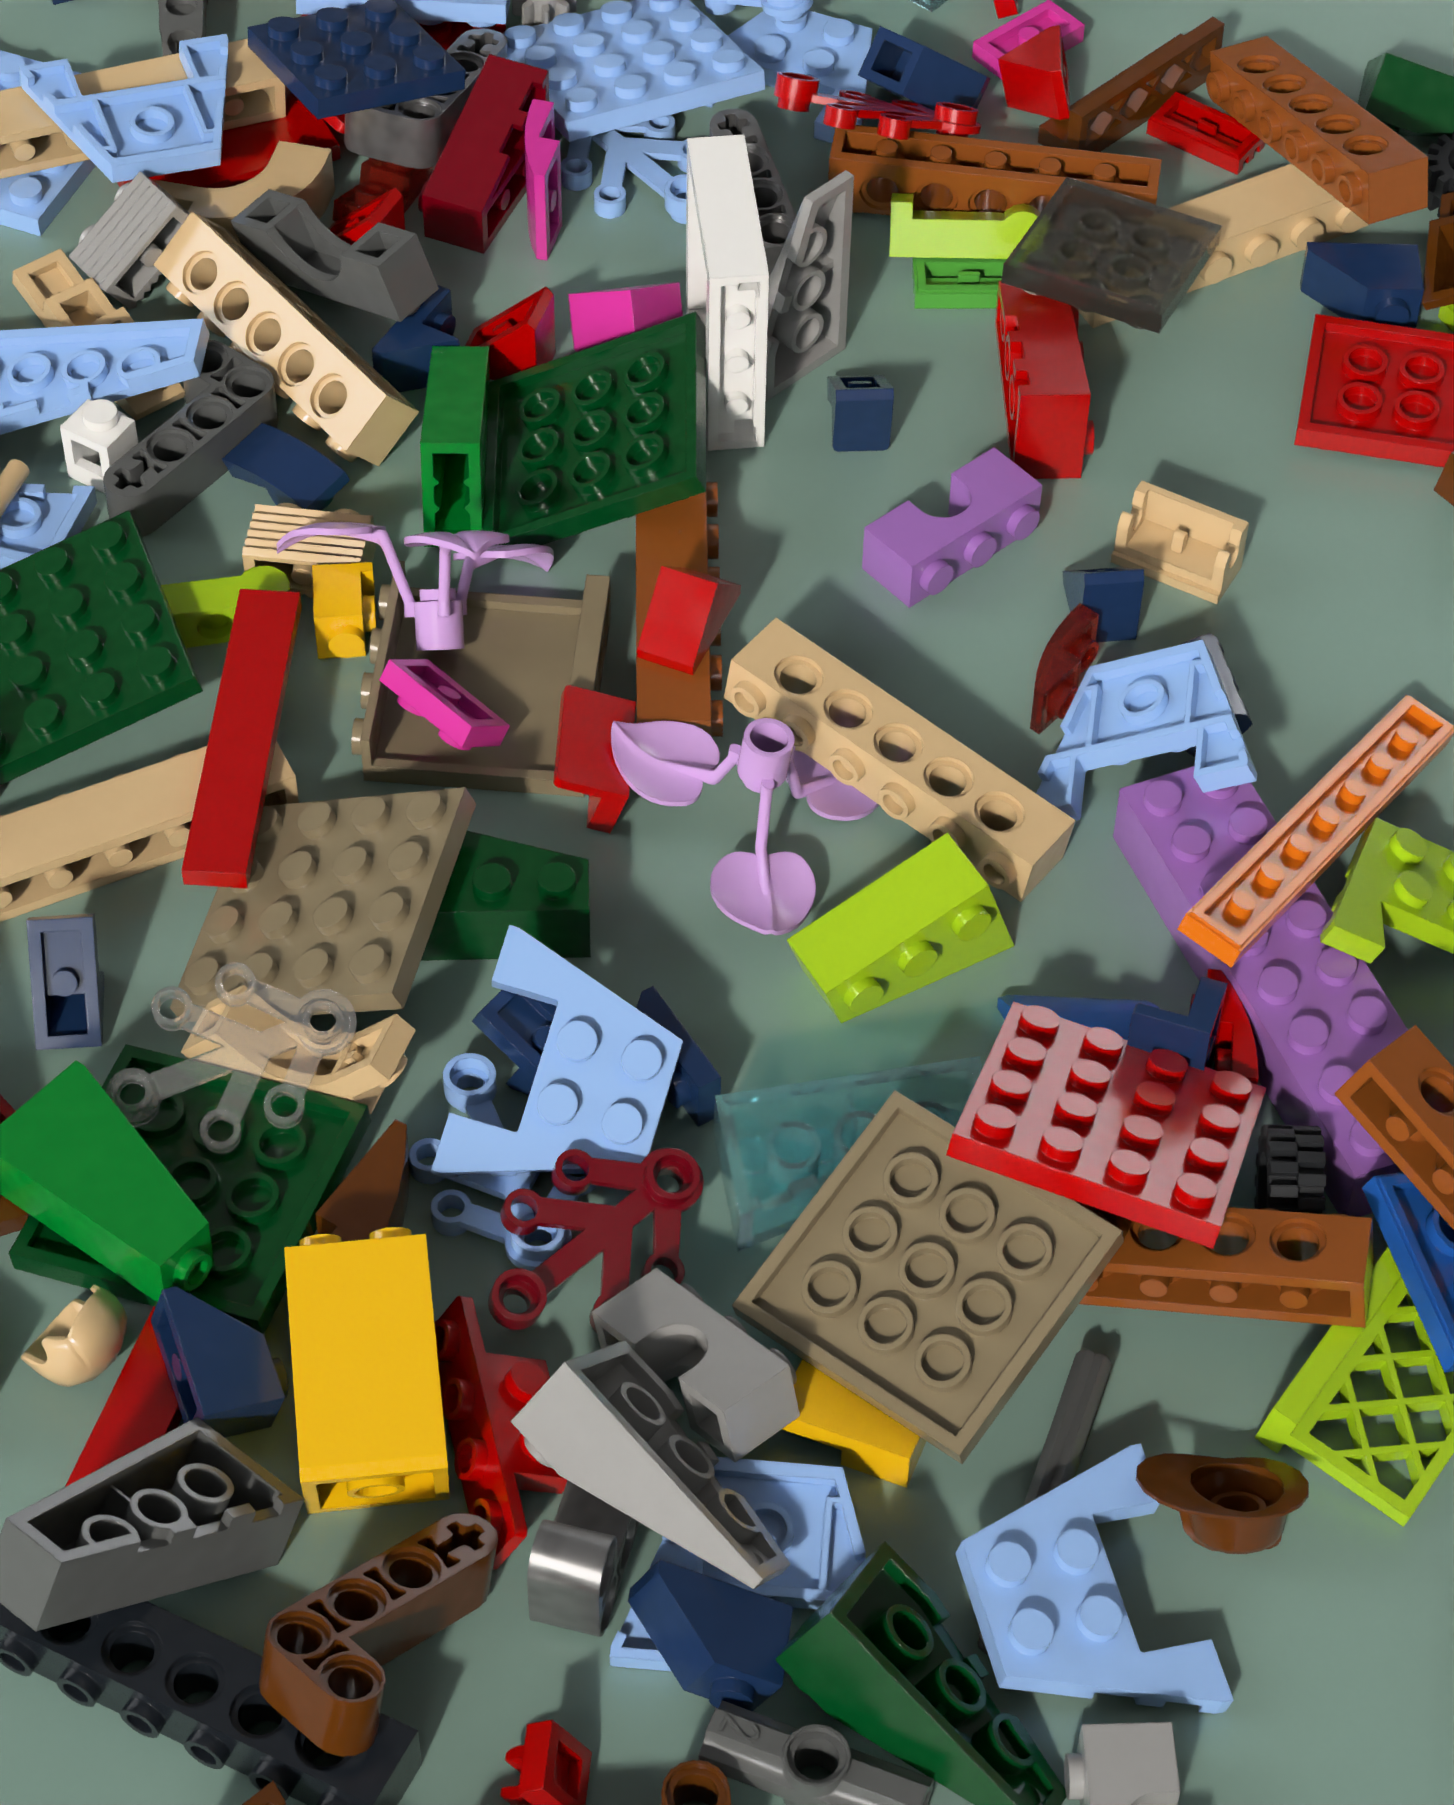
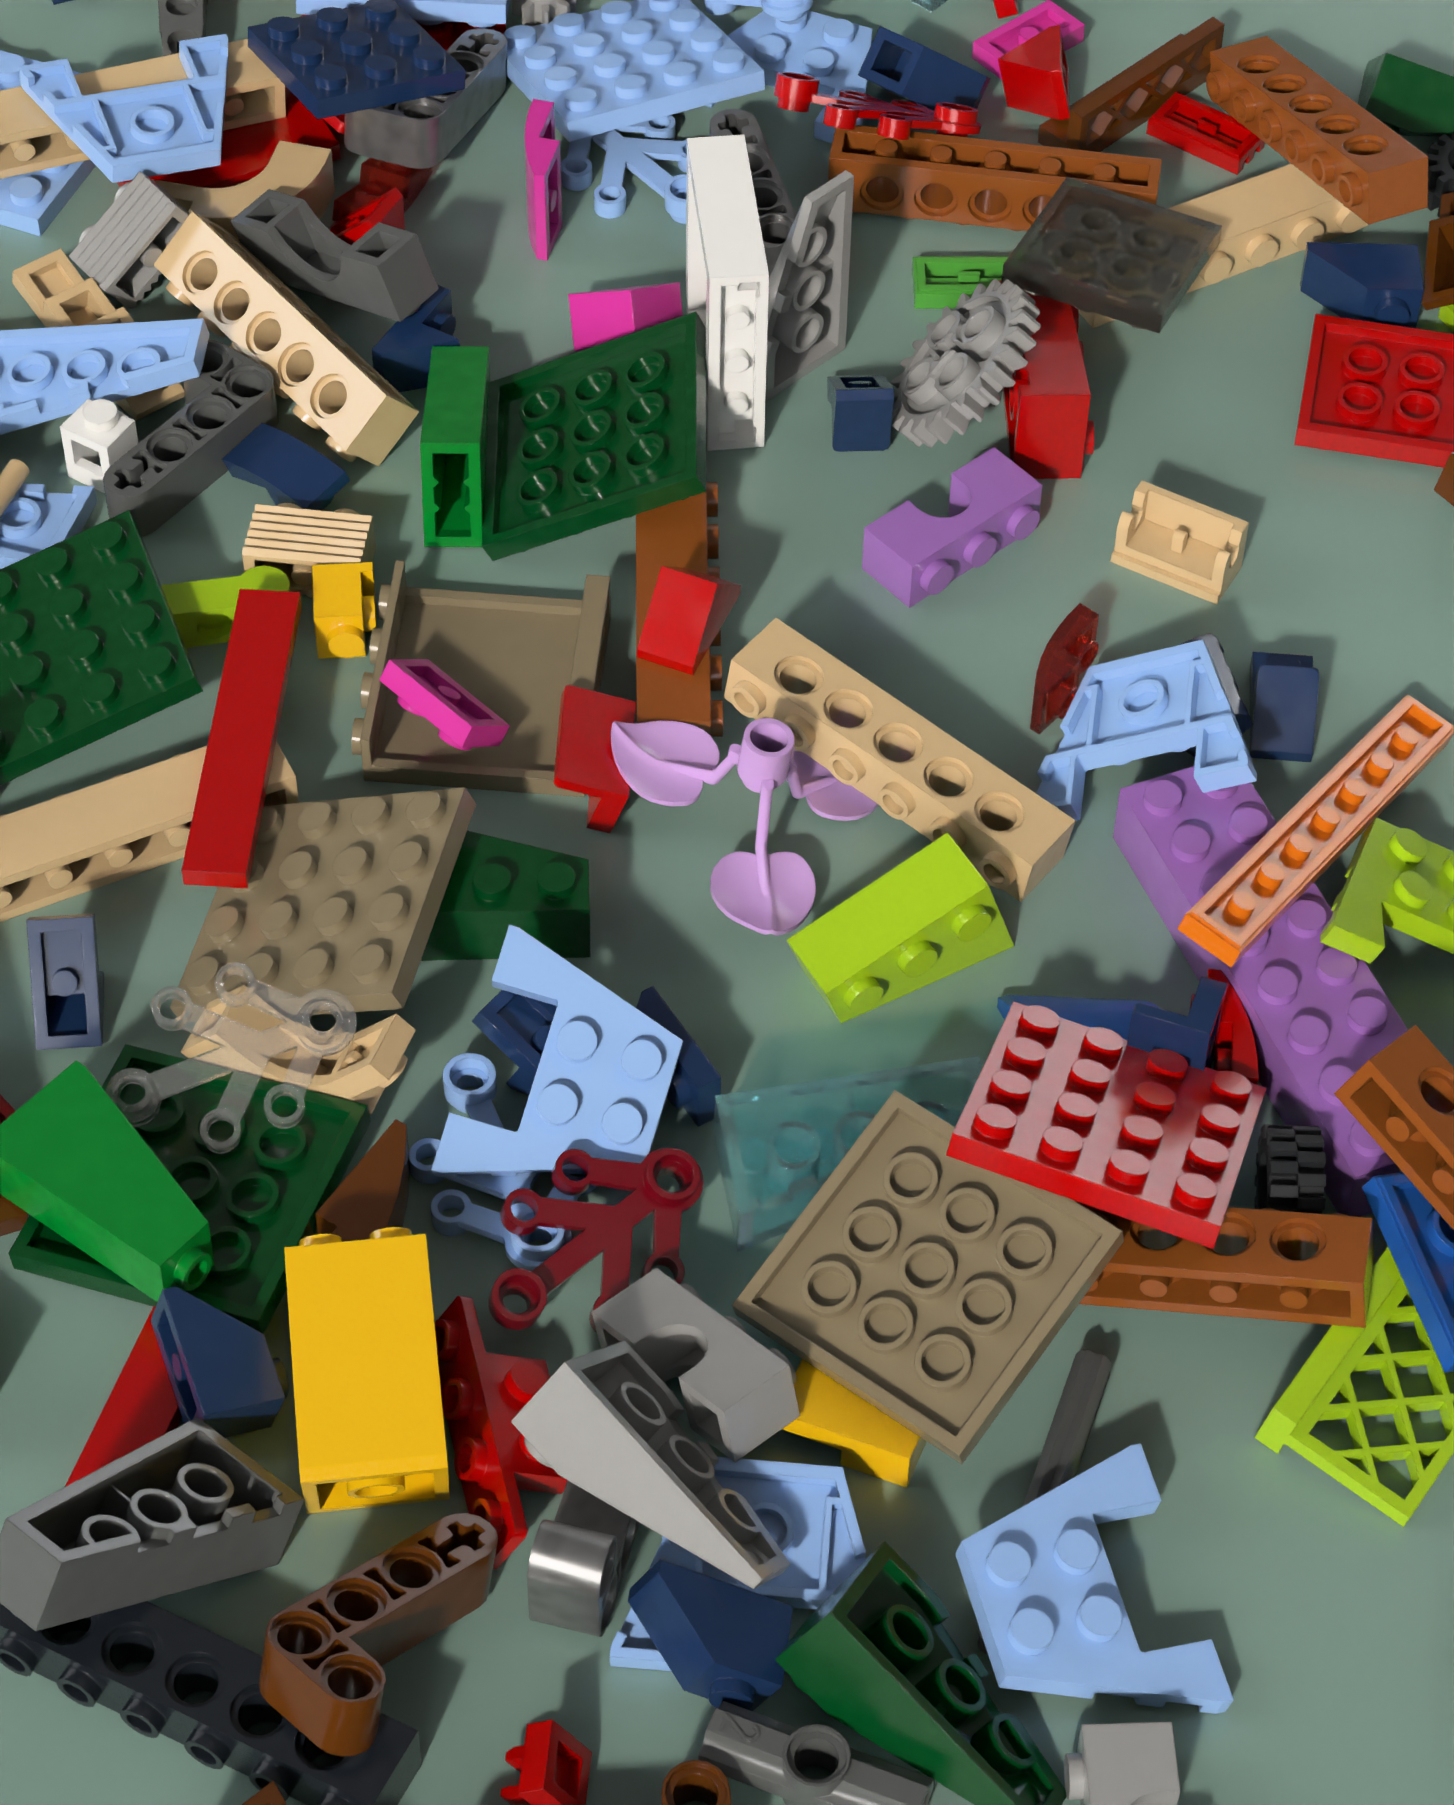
tan hair [21,1285,128,1387] -> none
lavender plant [277,522,554,651] -> none
dark red wedge [418,54,549,254] -> none
red slope [465,287,556,380] -> none
lime leg [889,193,1047,259] -> none
dark blue slope [1062,567,1144,644] -> none
reddish brown piece [1136,1453,1309,1554] -> none
none -> light grey gear [891,279,1041,448]
none -> dark blue slope [1250,652,1319,762]

